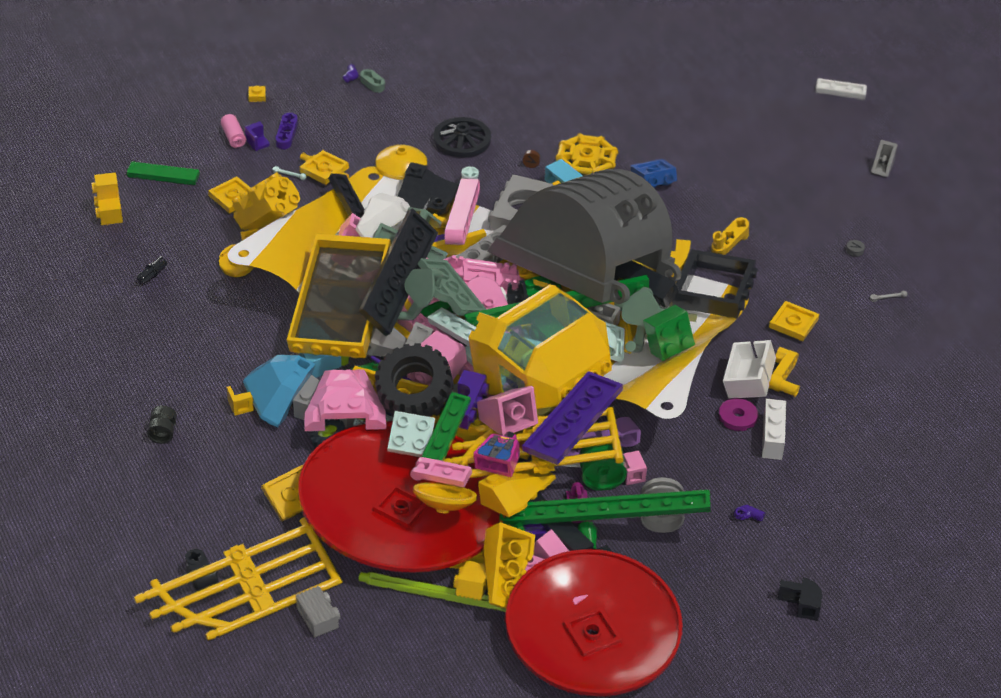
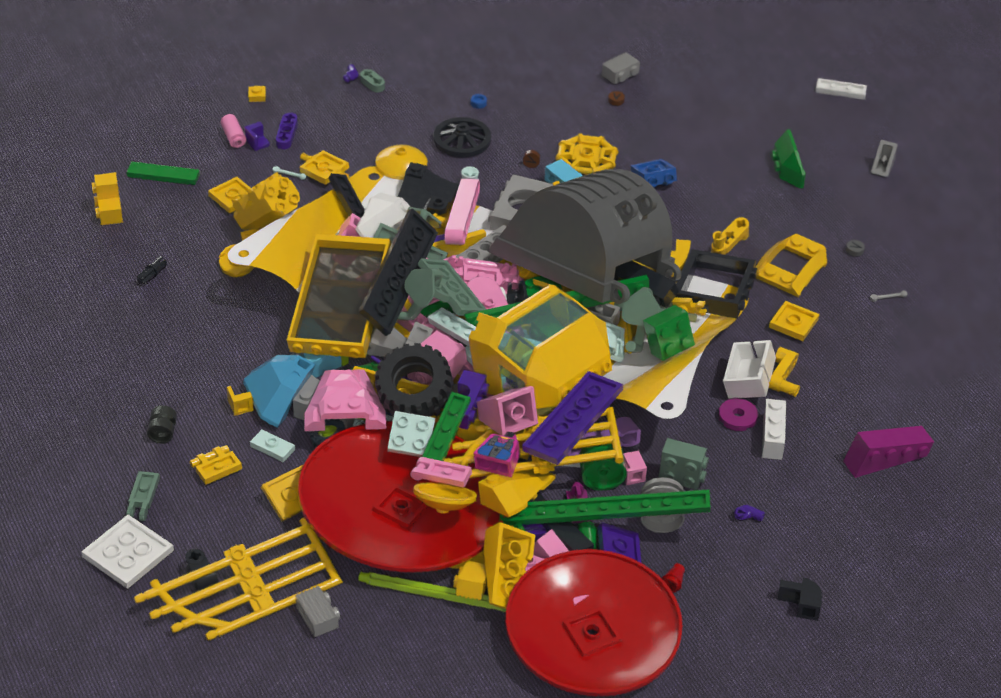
none -> white plate [81,515,174,589]
none -> sand green hinge [126,471,160,521]
none -> yellow plate [190,445,242,485]
none -> light aqua plate [250,430,295,462]
none -> blue tile [470,94,487,109]
none -> dark purple tile [598,522,641,563]
none -> light grey brick [602,52,640,84]
none -> reddish brown tile [608,91,625,106]
none -> sand green brick [659,438,709,490]
none -> red cone [662,563,685,593]
none -> yellow plate [672,297,707,316]
none -> yellow wedge [755,234,827,297]
none -> green wedge [771,129,806,188]
none -> magenta wedge [843,426,934,478]

